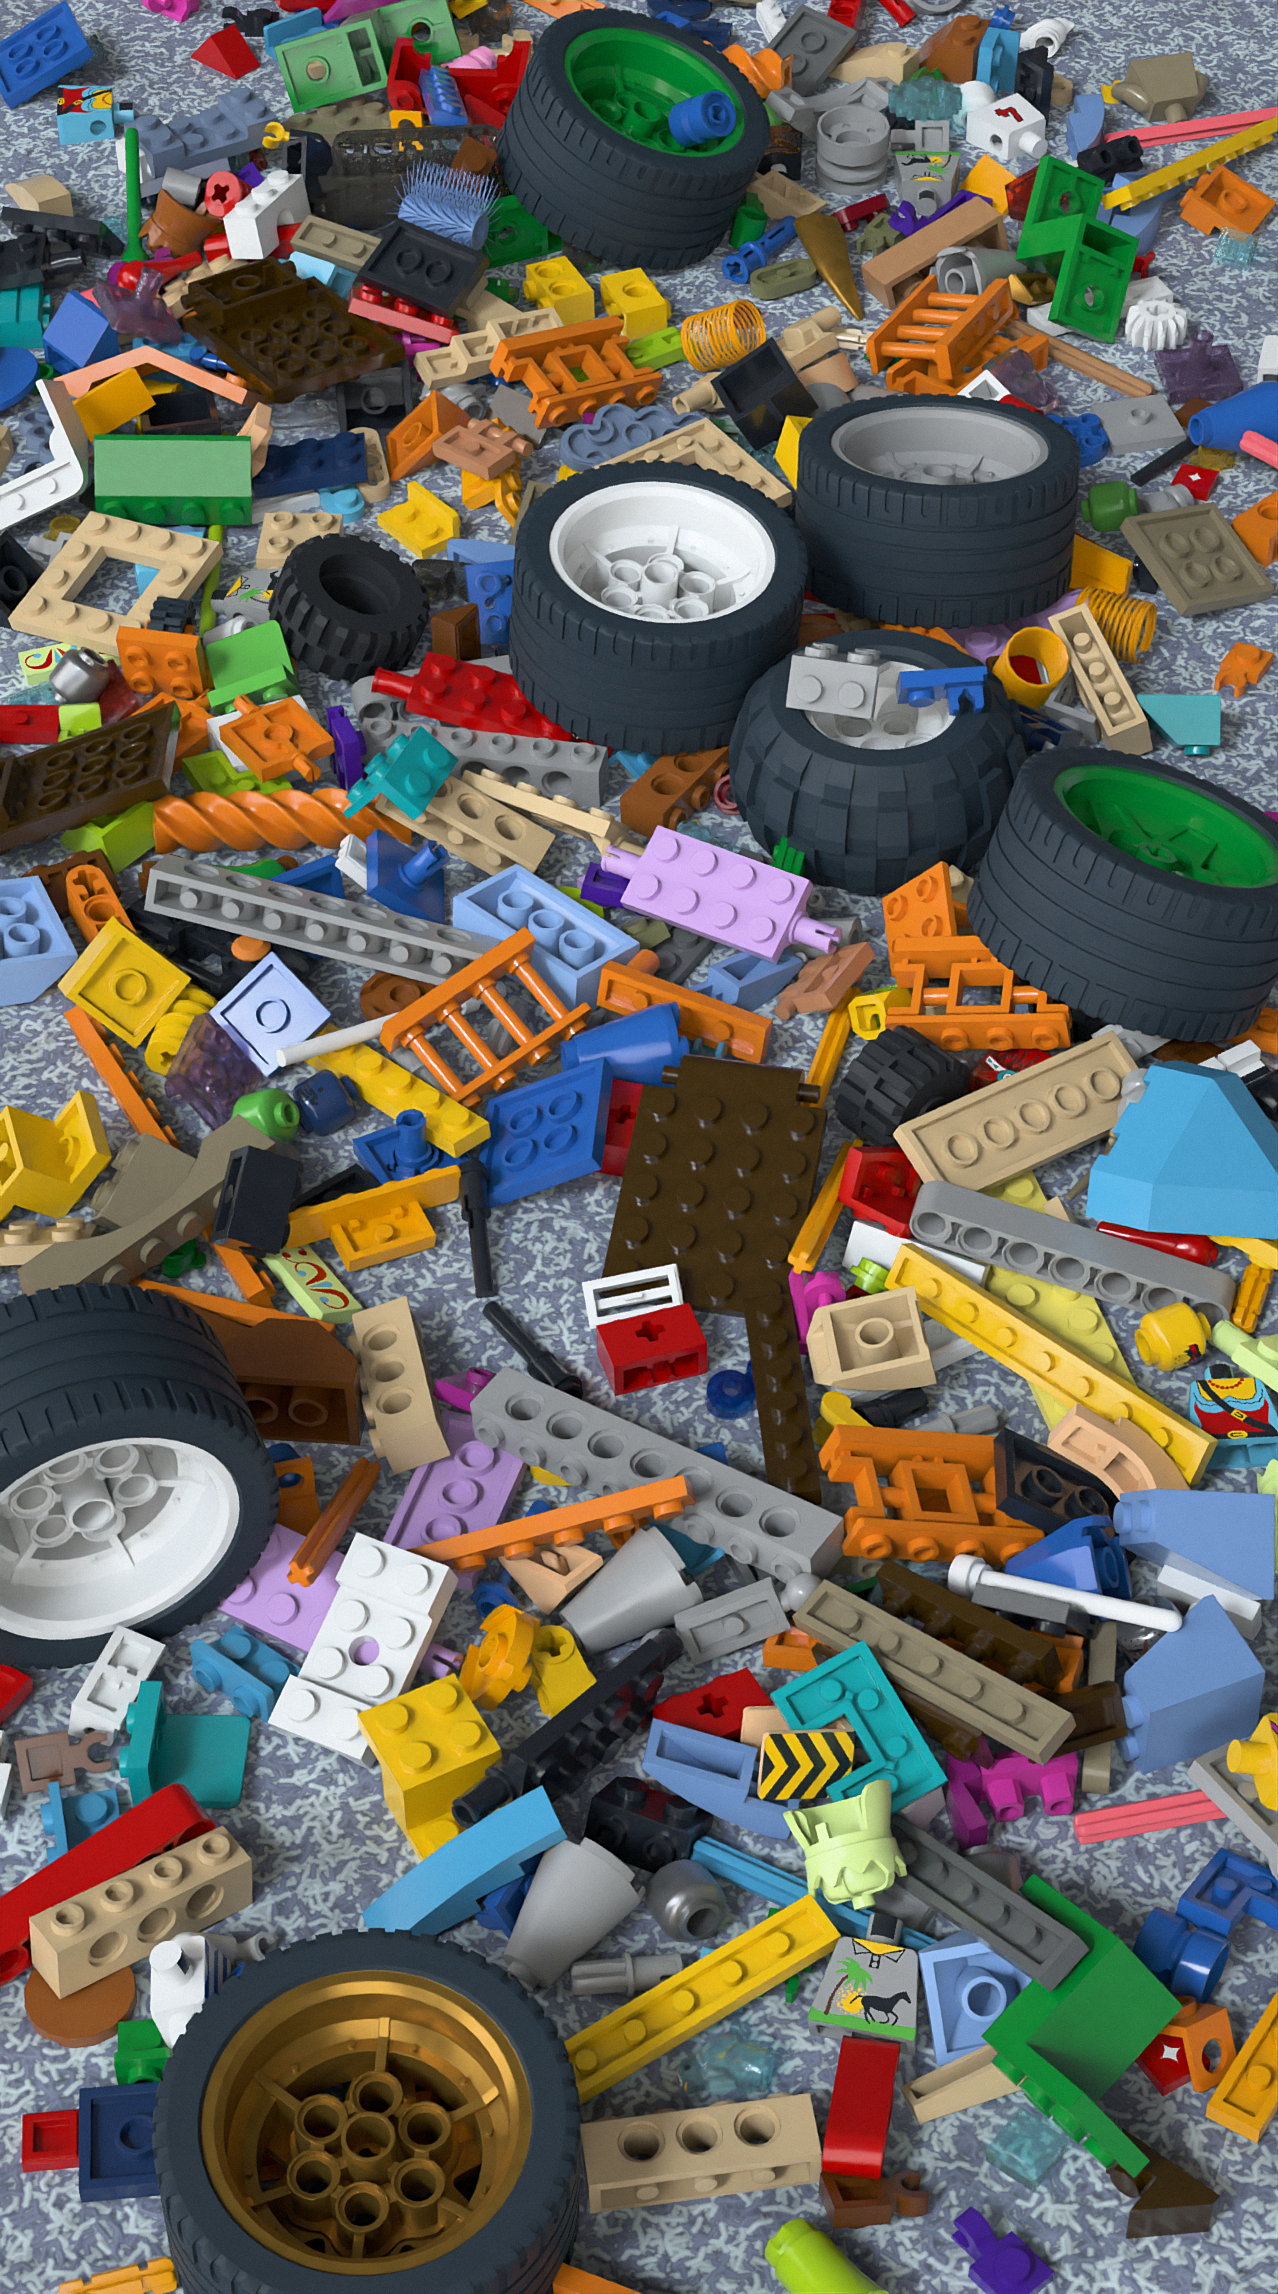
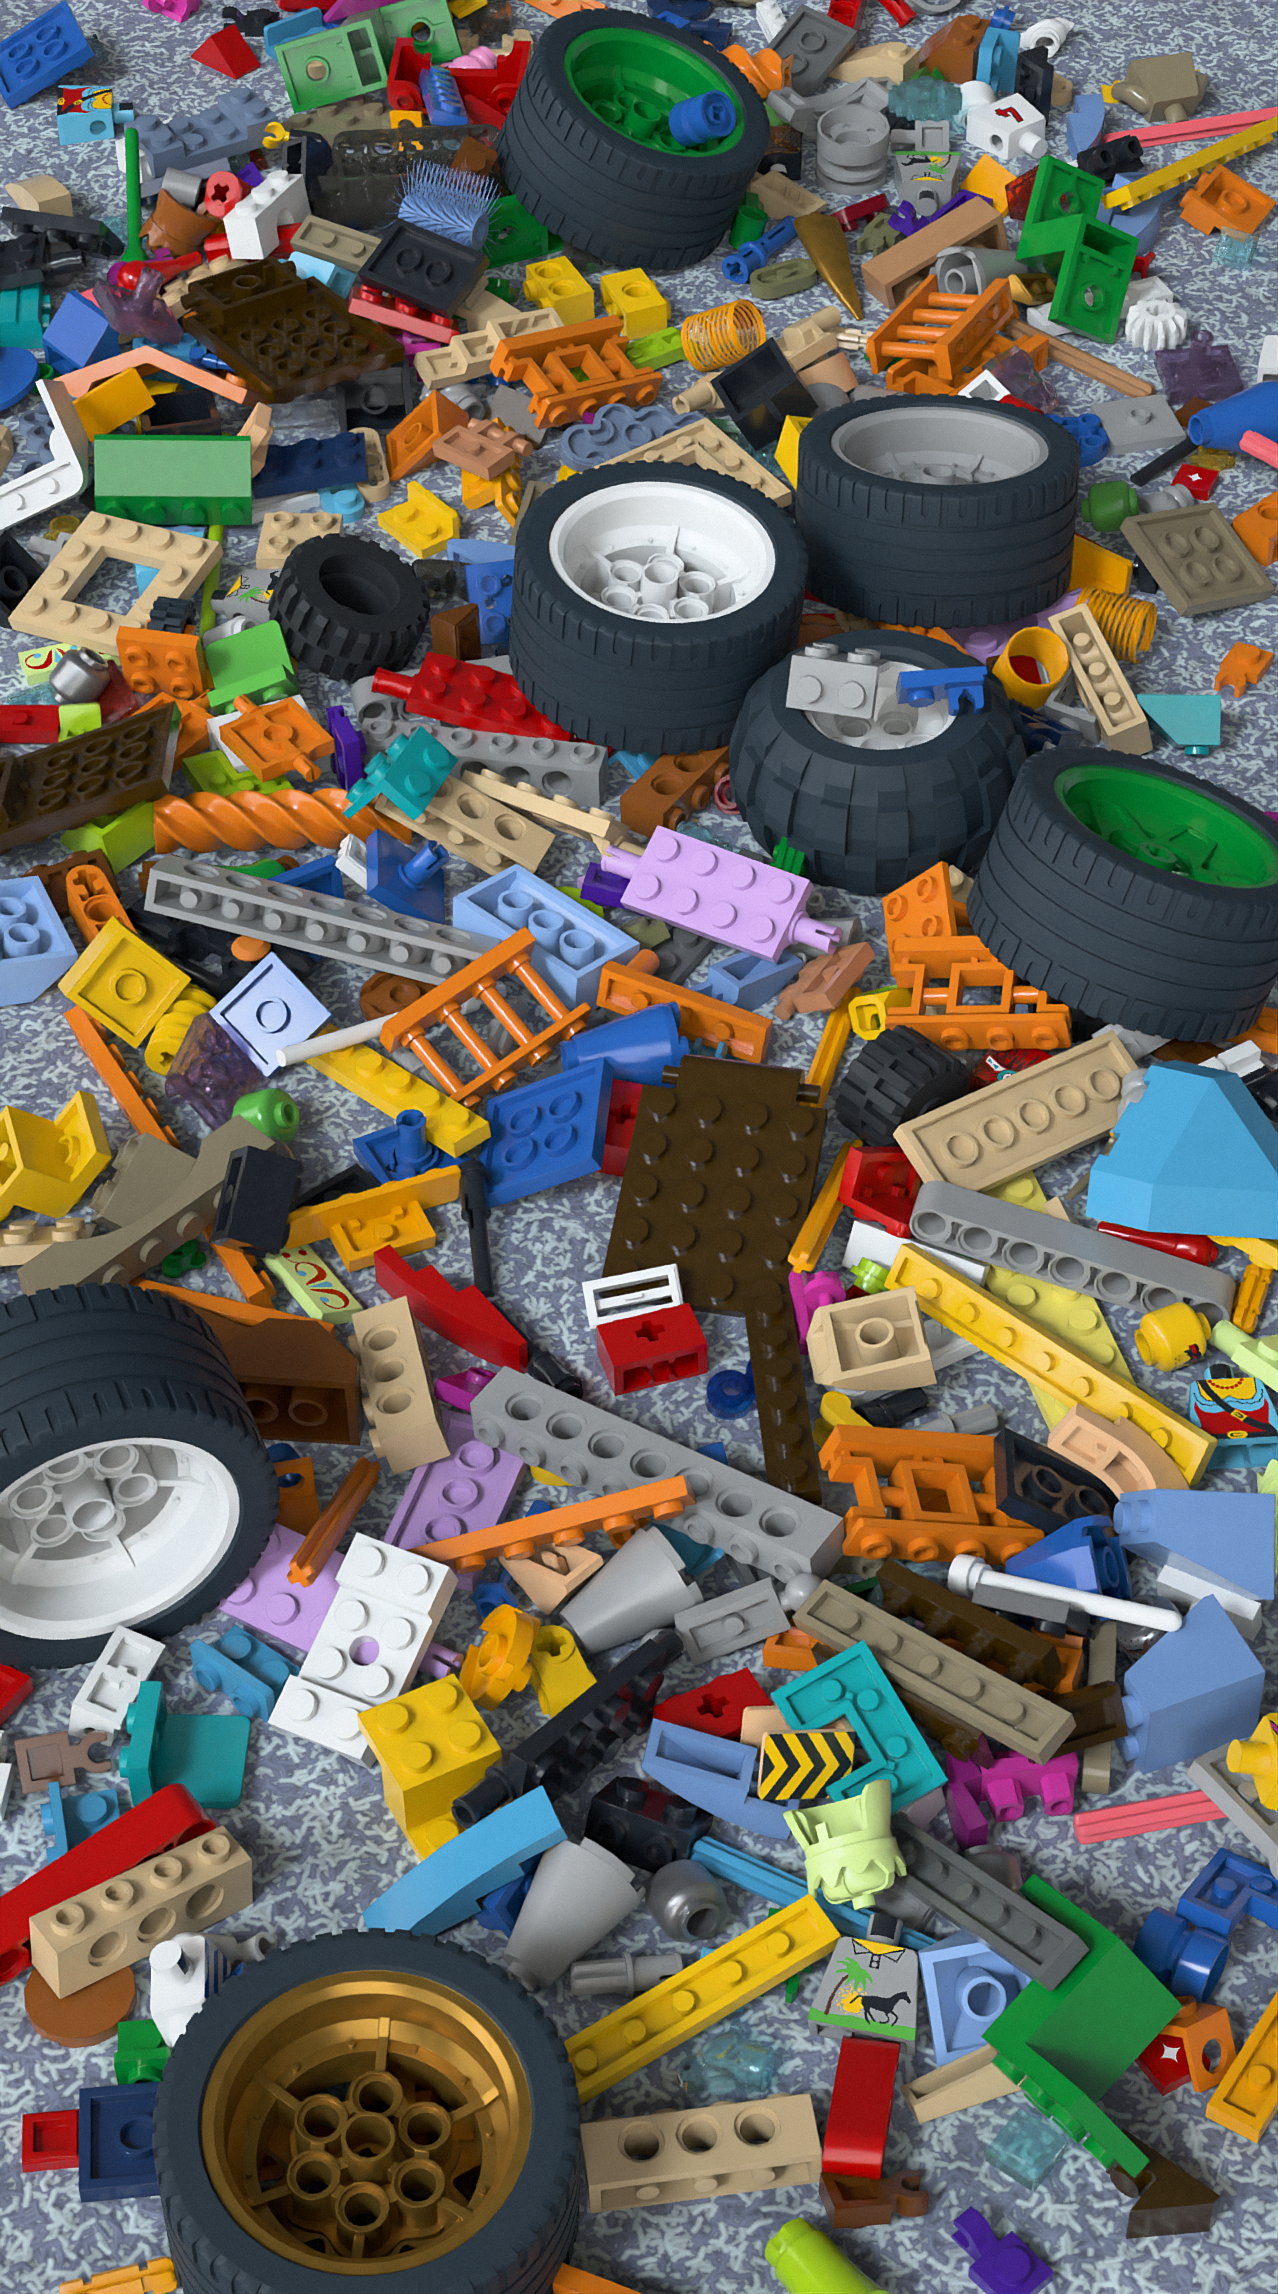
dark blue head [293,1069,360,1137] -> none
none -> red slope [373,1244,528,1374]

